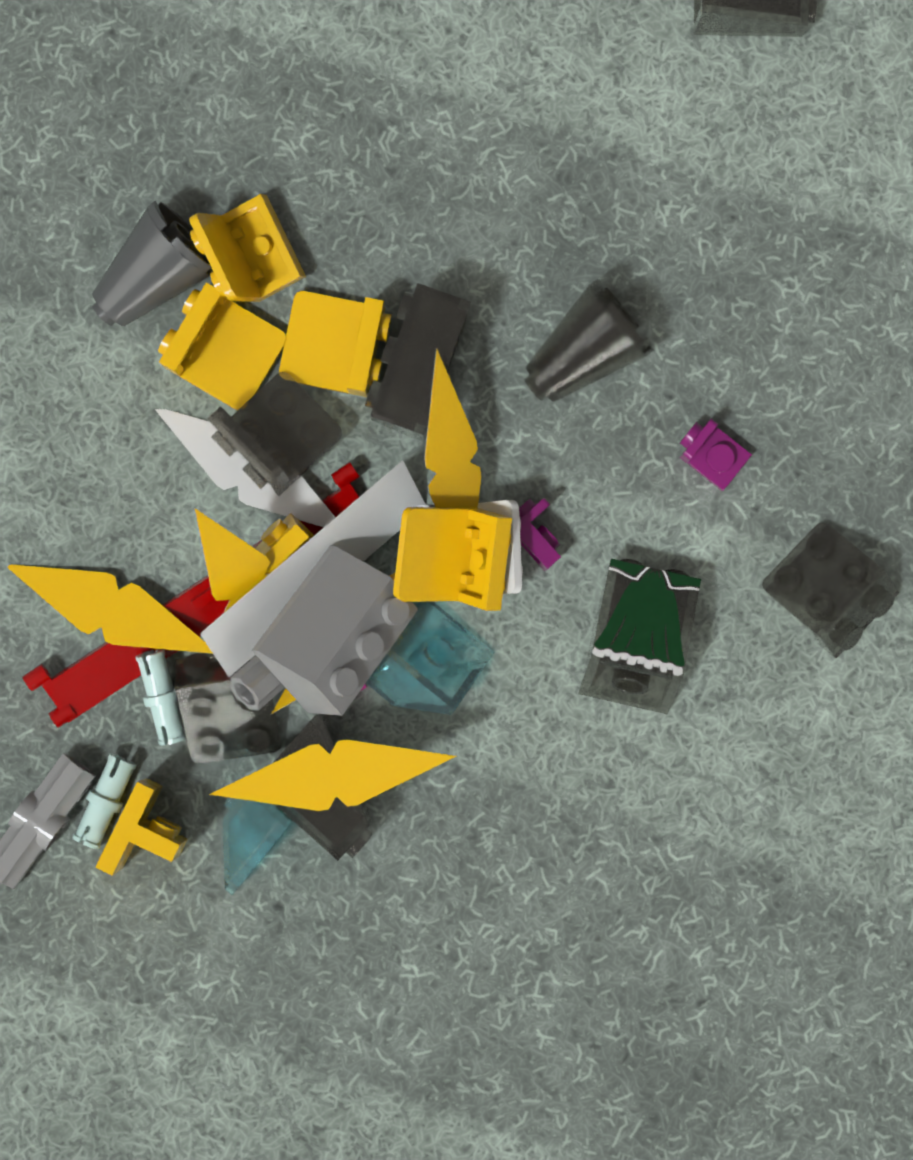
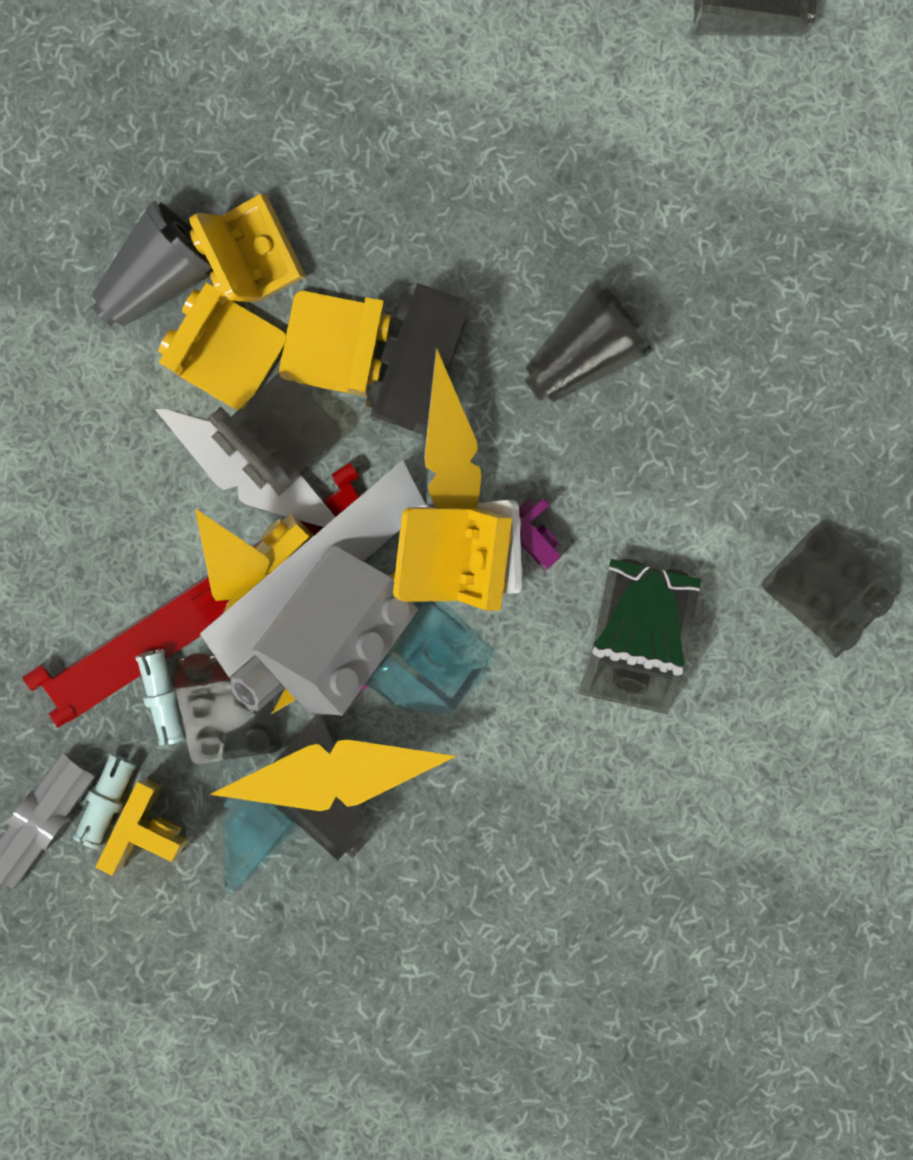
yellow sticker [7,564,213,654] -> none
magenta bracket [679,419,752,491] -> none

